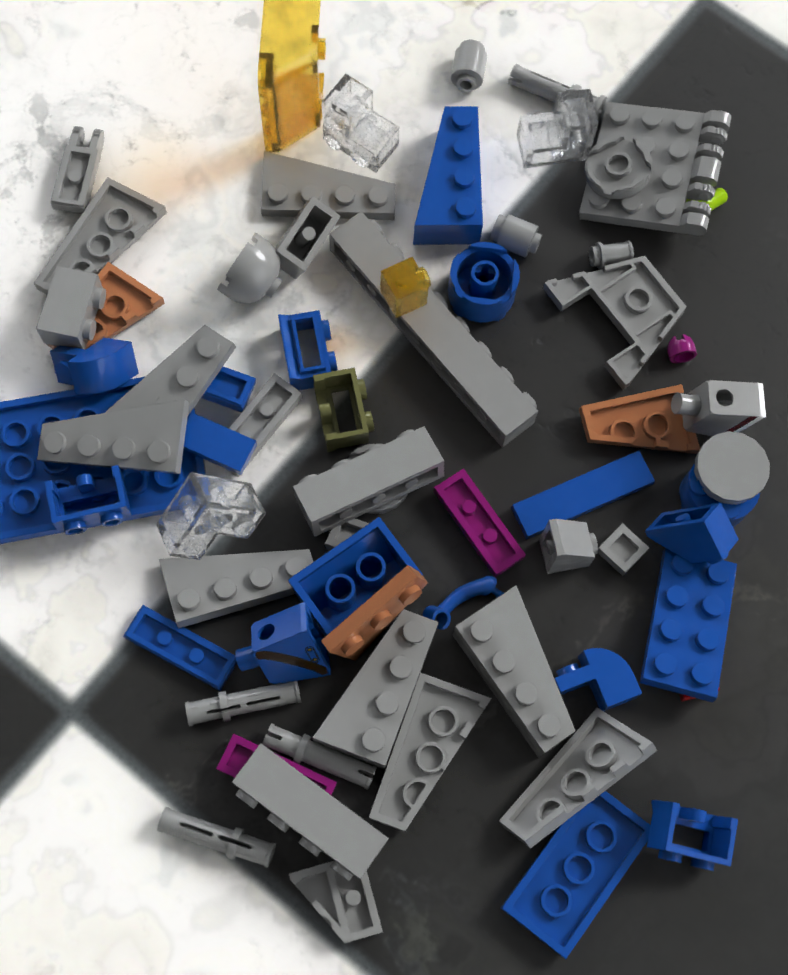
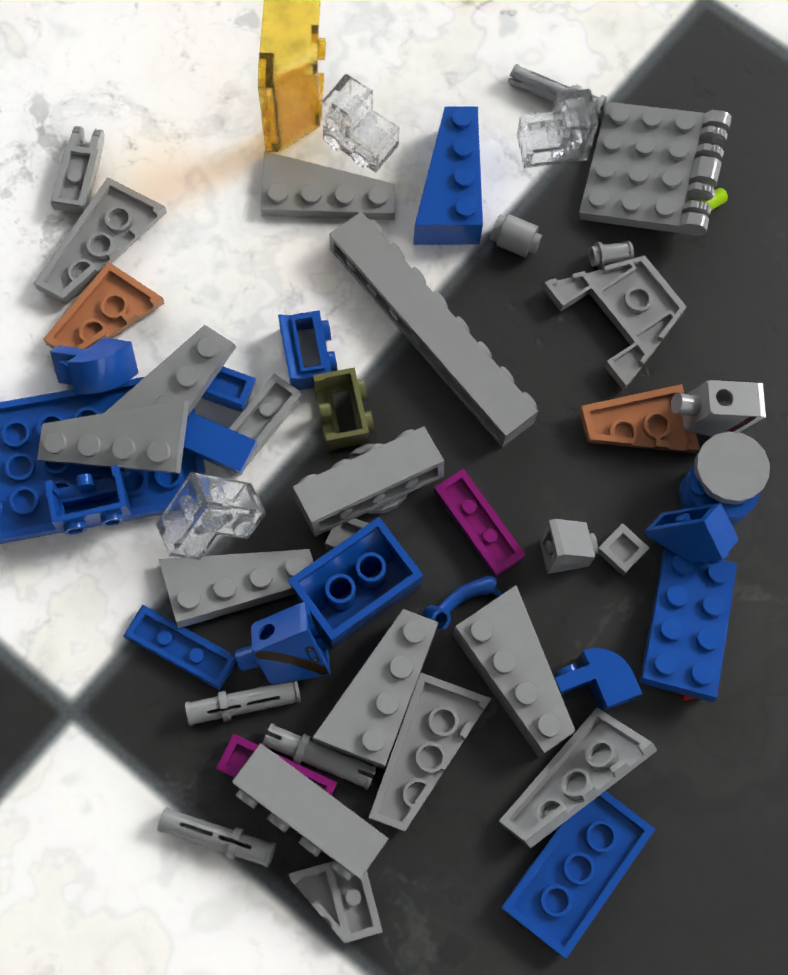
light grey brick [36,266,106,349] -> none
light grey cylinder [217,233,282,304] -> none
light grey brick [276,196,341,279] -> none
nougat wing [321,565,428,661] -> none
clear yellow brick [380,257,431,318] -> none
blue brick [448,242,520,322] -> none
light grey brick [451,40,487,91] -> none
blue tile [511,451,655,540] -> none
light grey tile [585,136,652,199] -> none
blue window [647,800,738,871] -> none
magenta hinge [667,334,697,363] -> none

